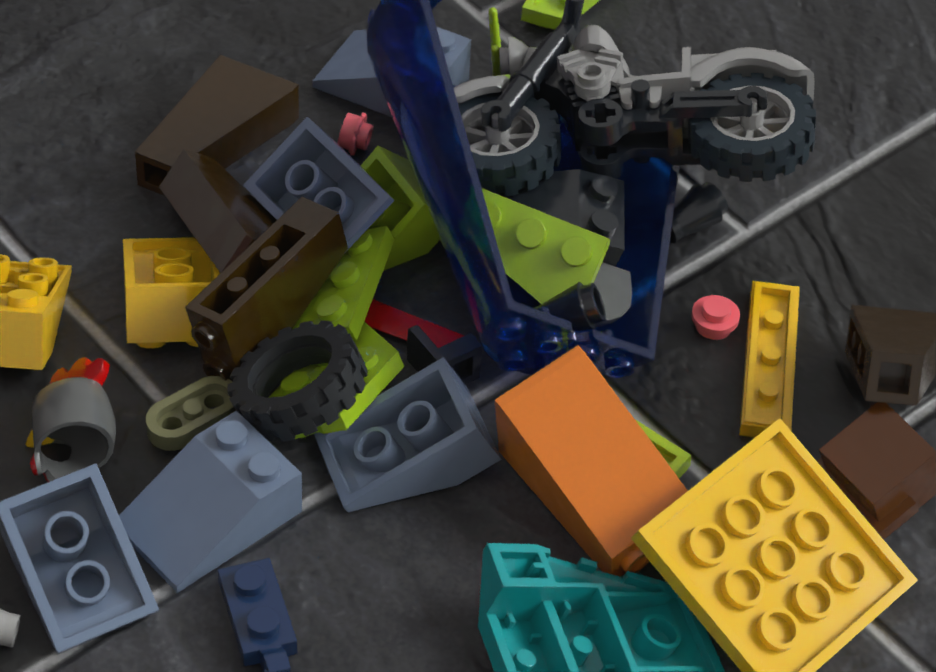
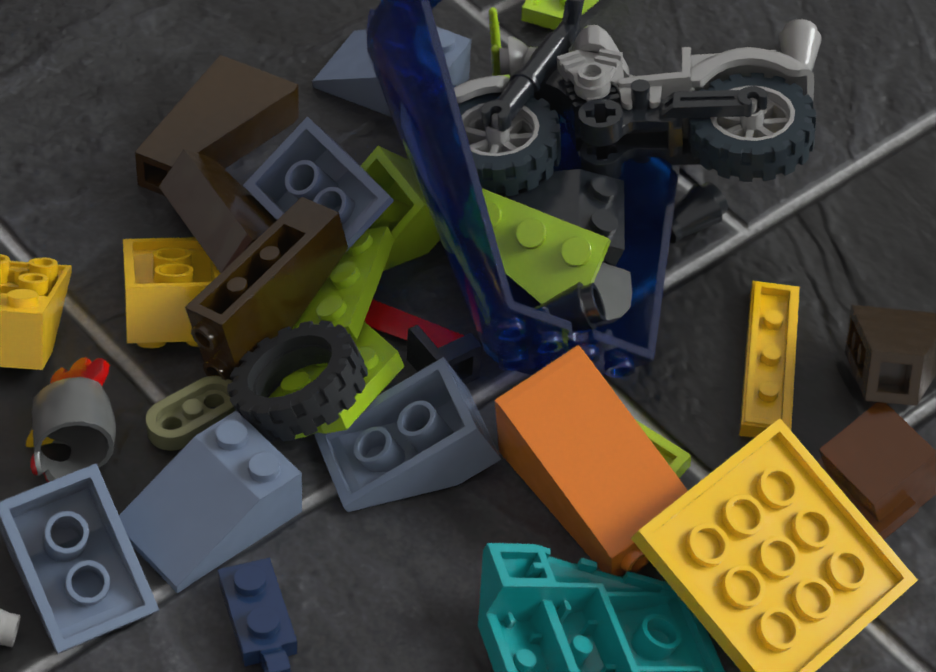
coral plate [338,112,373,156] -> none
coral plate [691,295,740,340] -> none
none -> light grey cone [778,19,822,71]

